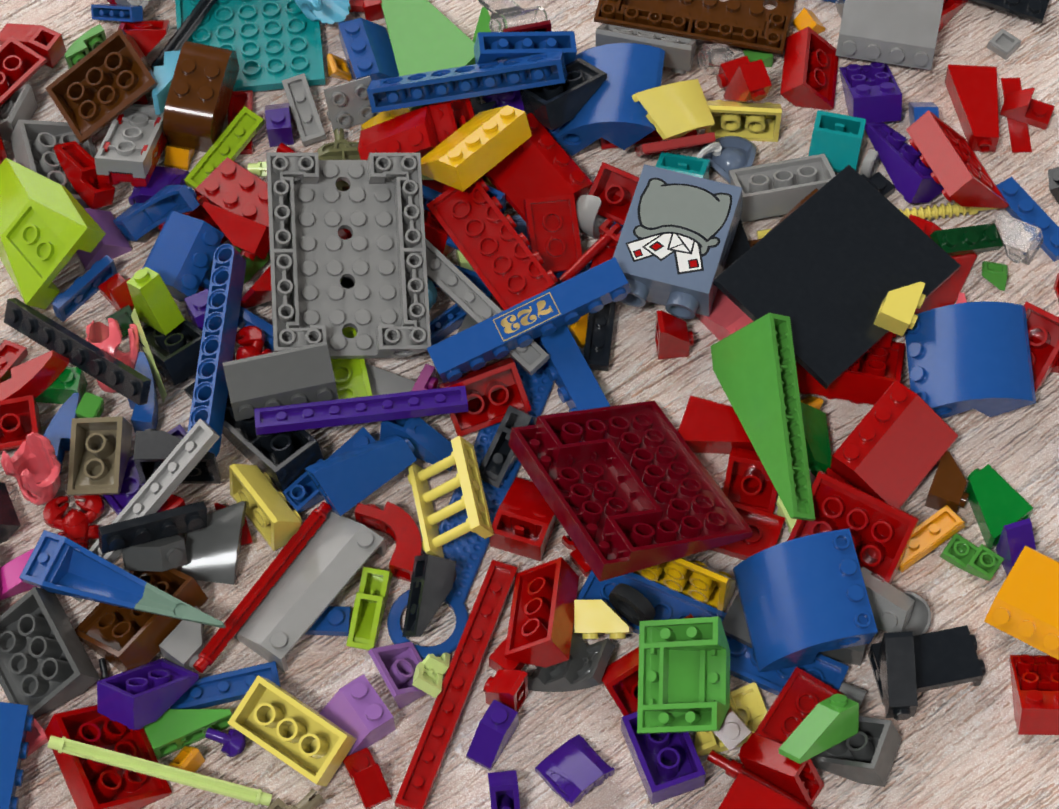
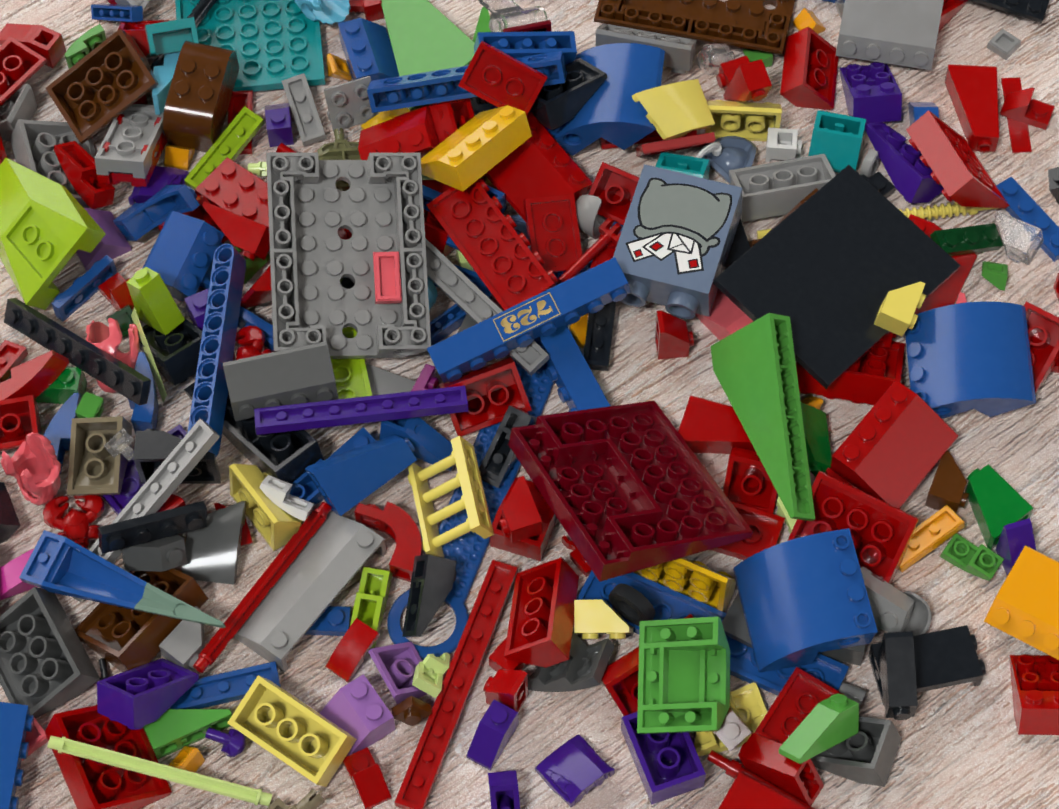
none -> clear tile [104,428,134,461]
none -> teal panel [145,17,199,56]
none -> white slope [260,475,314,522]
none -> red slope [325,618,380,683]
none -> coral tile [373,251,402,304]
none -> reddish brown plate [391,696,432,726]
none -> red plate [458,41,548,116]
none -> red slope [499,476,542,543]
none -> white brick [765,127,802,162]

